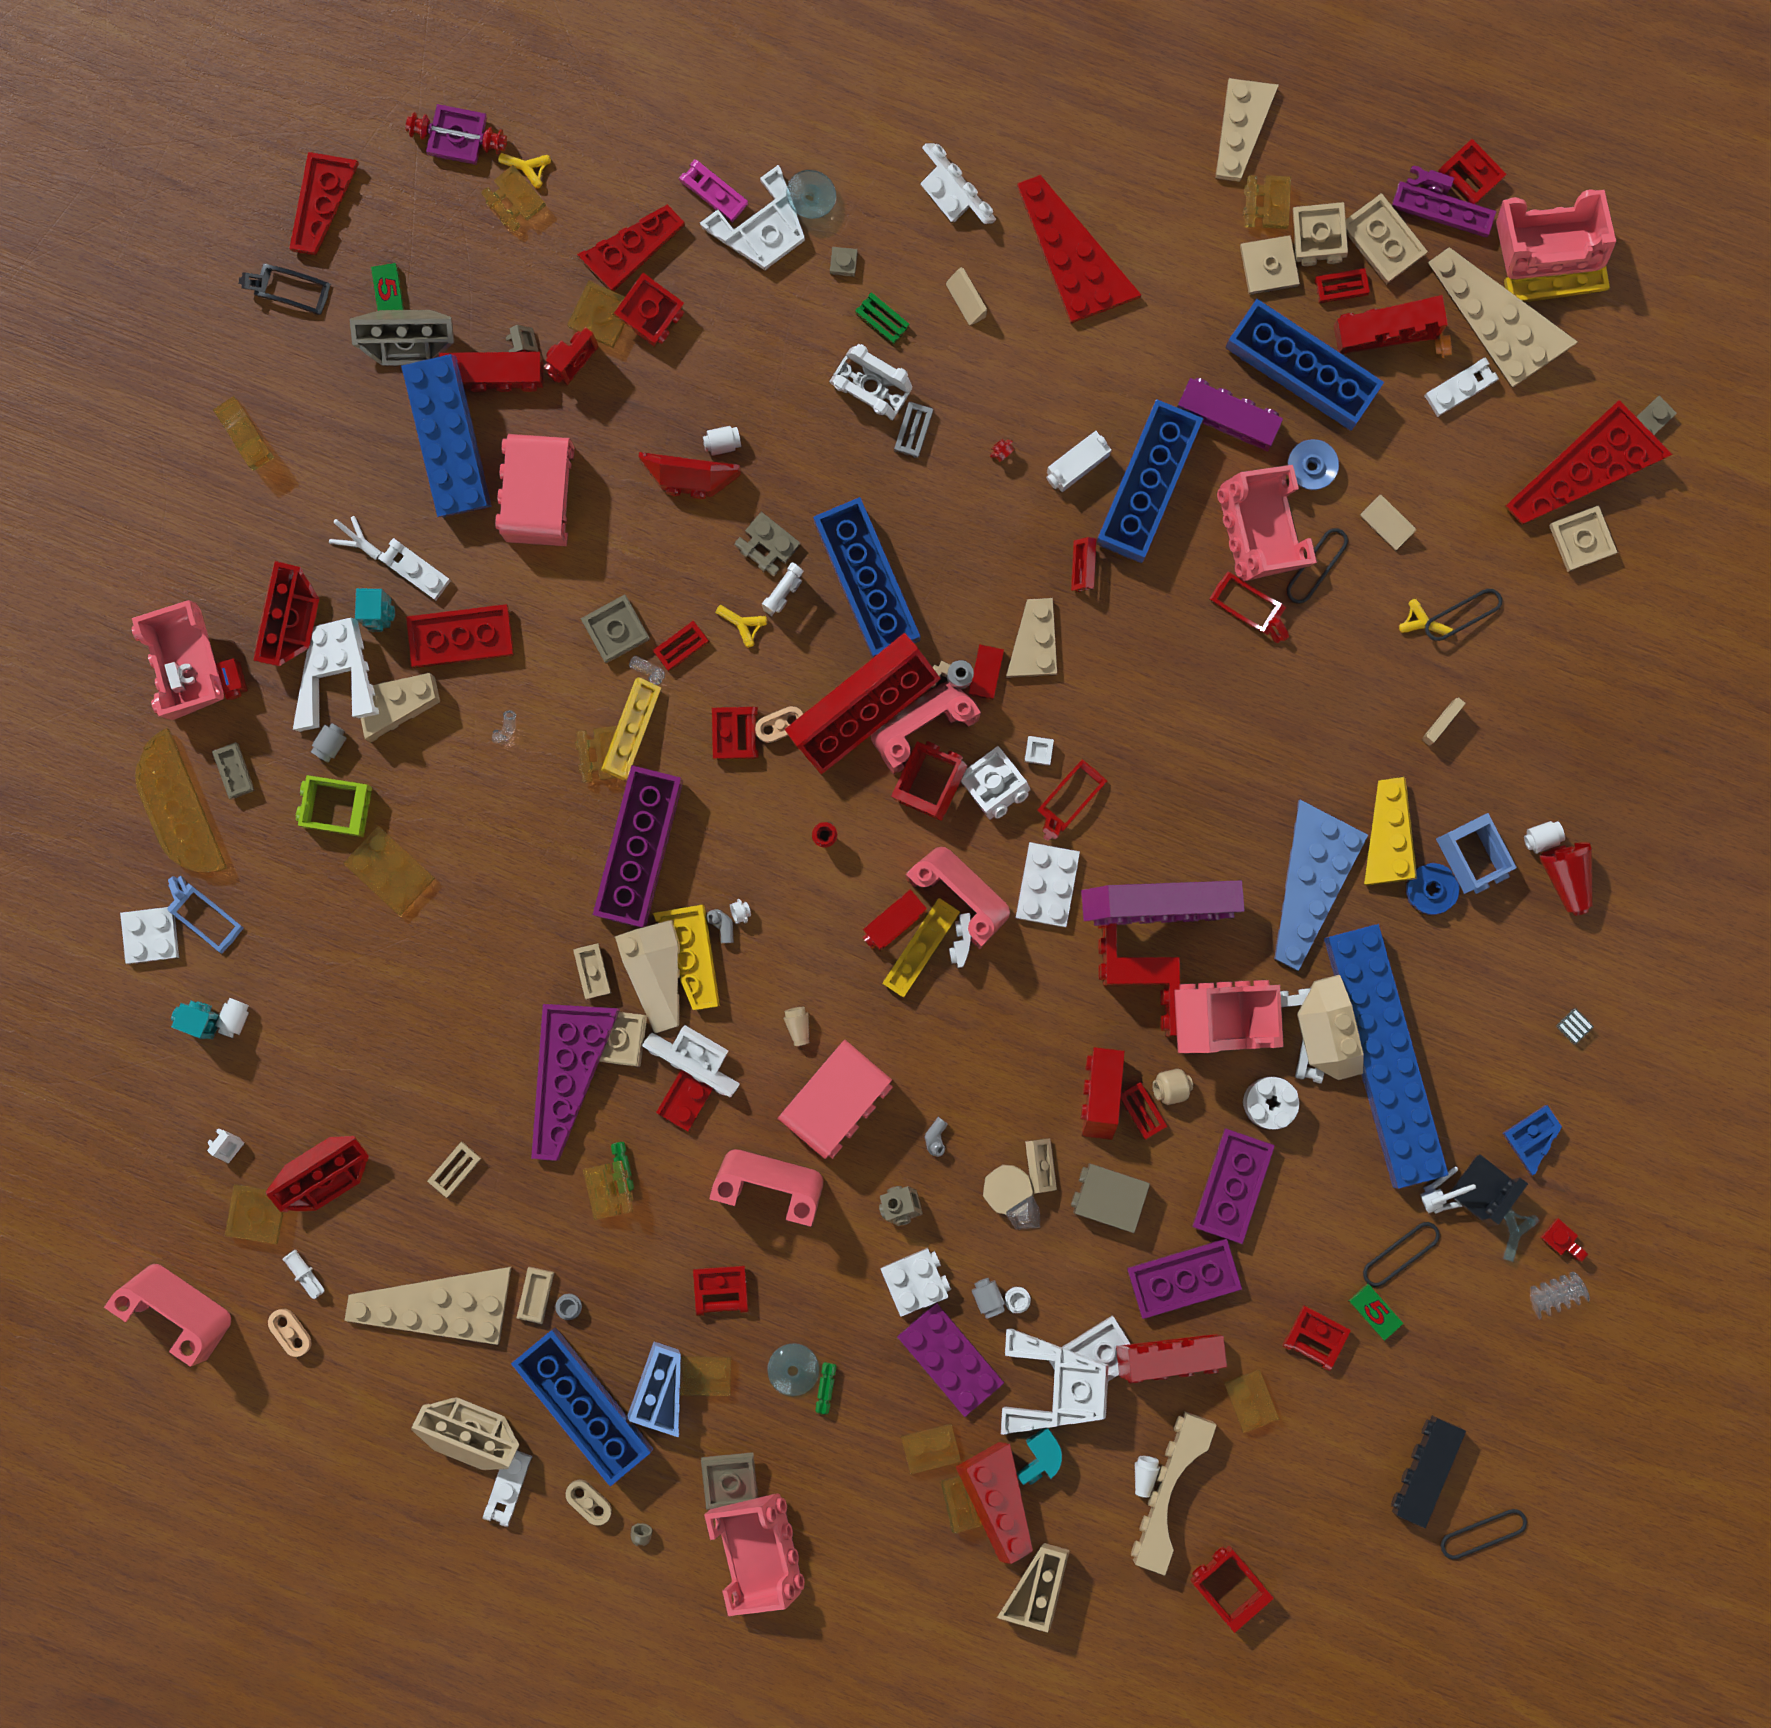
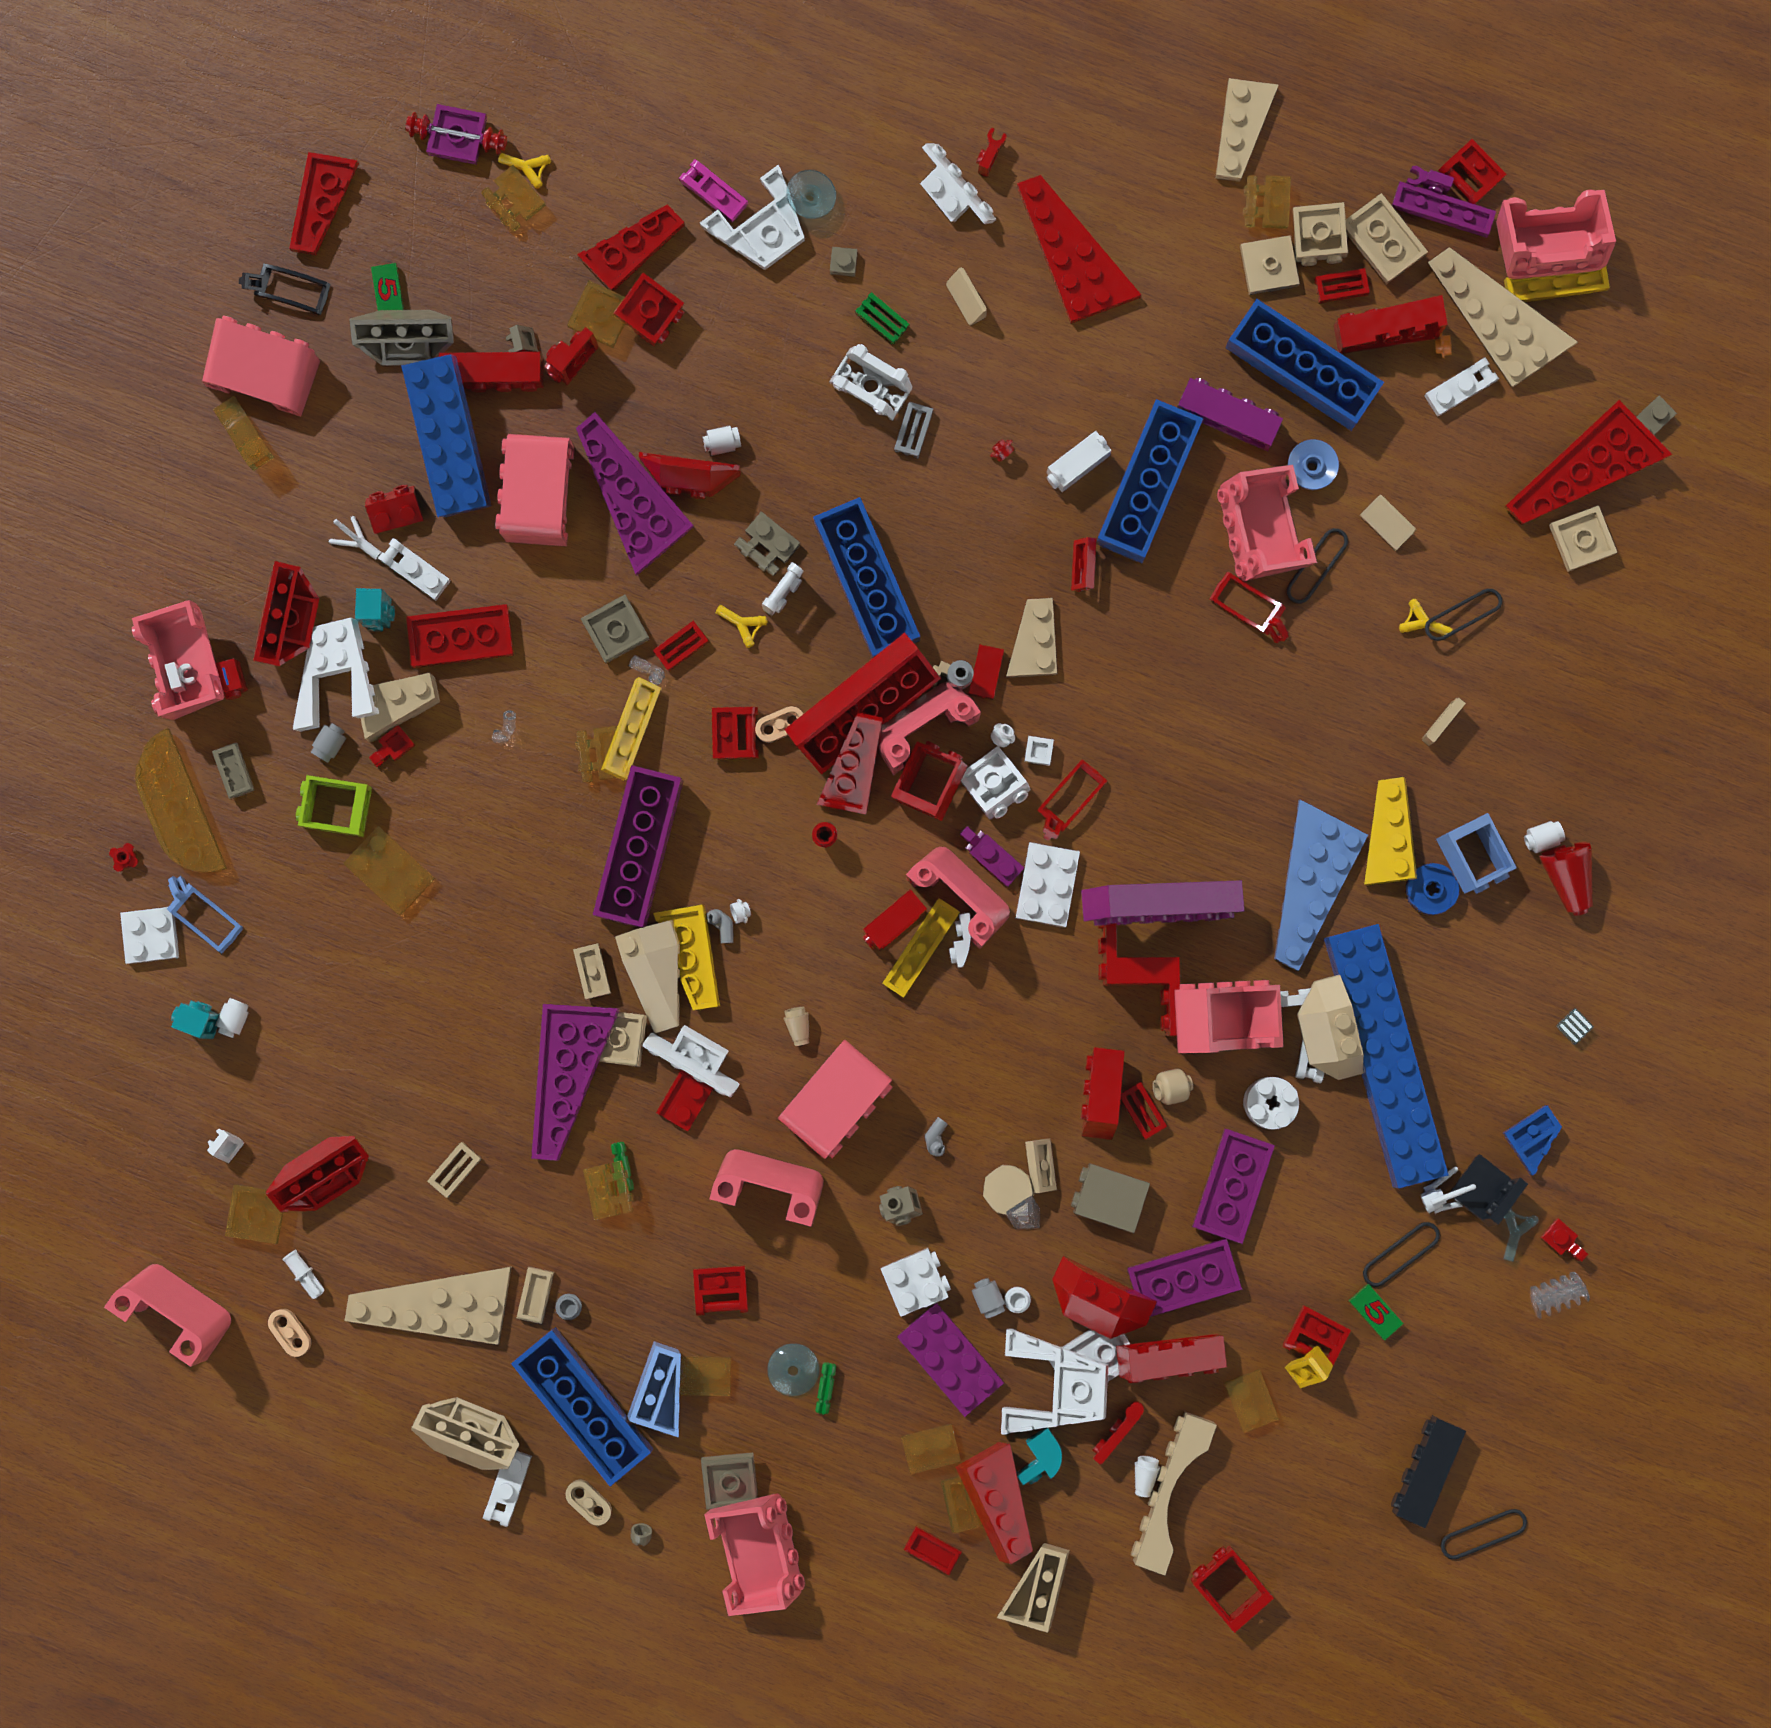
none -> red plate [109,843,138,872]
none -> coral windscreen [202,316,321,417]
none -> red bracket [365,485,423,534]
none -> red plate [369,725,415,768]
none -> magenta wing [576,412,694,576]
none -> wing [816,713,883,814]
none -> red tile [904,1525,962,1575]
none -> magenta hinge [960,827,1024,887]
none -> red plate [976,128,1006,177]
none -> white plate [991,723,1015,747]
none -> red wedge [1052,1256,1157,1339]
none -> red hinge [1092,1401,1144,1464]
none -> yellow slope [1285,1346,1333,1388]

